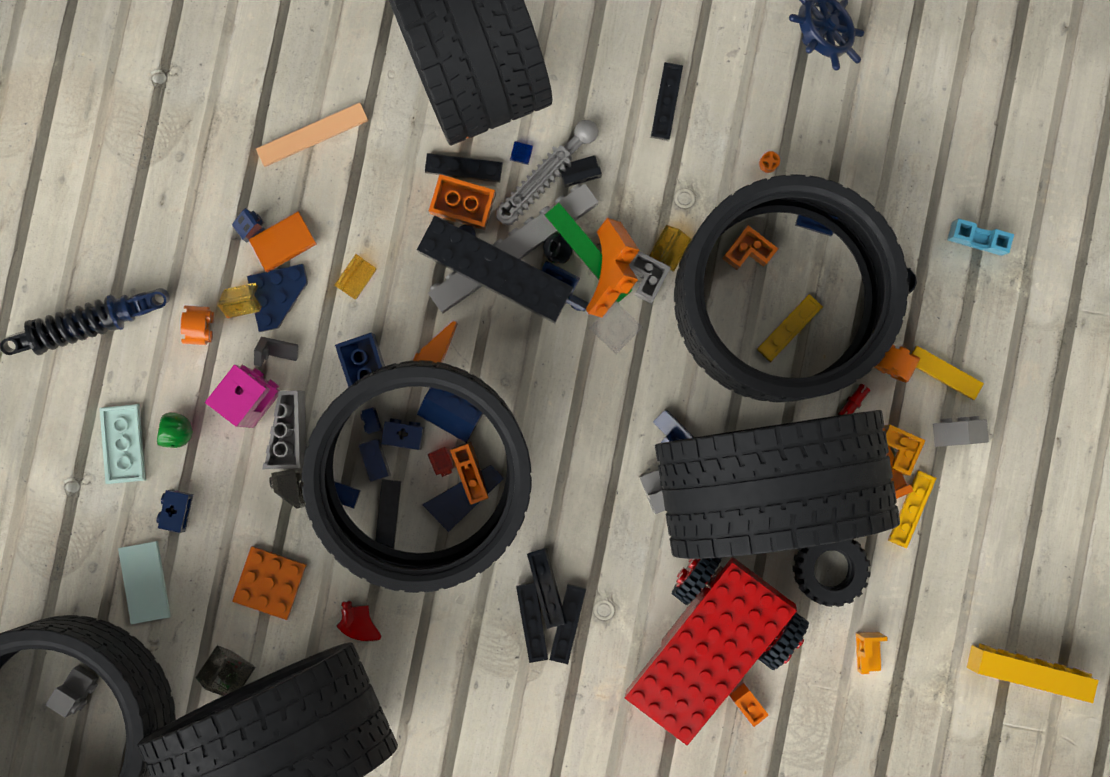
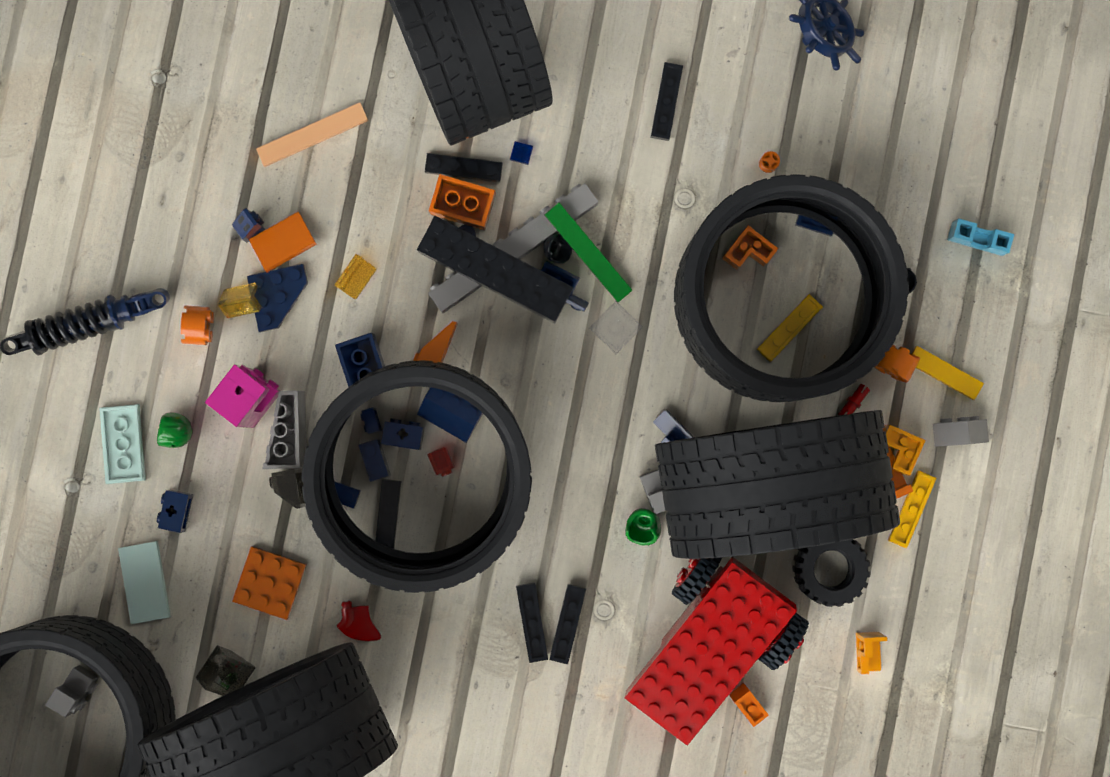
dark grey bracket [254,336,298,367] -> none
dark blue wing [422,465,504,532] -> none
orange slope [450,441,489,505] -> none
light grey gear [496,120,598,226] -> none
black plate [527,548,567,629] -> none
black panel [560,156,602,188] -> none
orange arch [586,218,640,318] -> none
light grey brick [629,251,671,304] -> none
clear yellow panel [649,225,691,272] -> none
yellow brick [966,643,1099,703] -> none
none -> green piece [625,508,662,546]

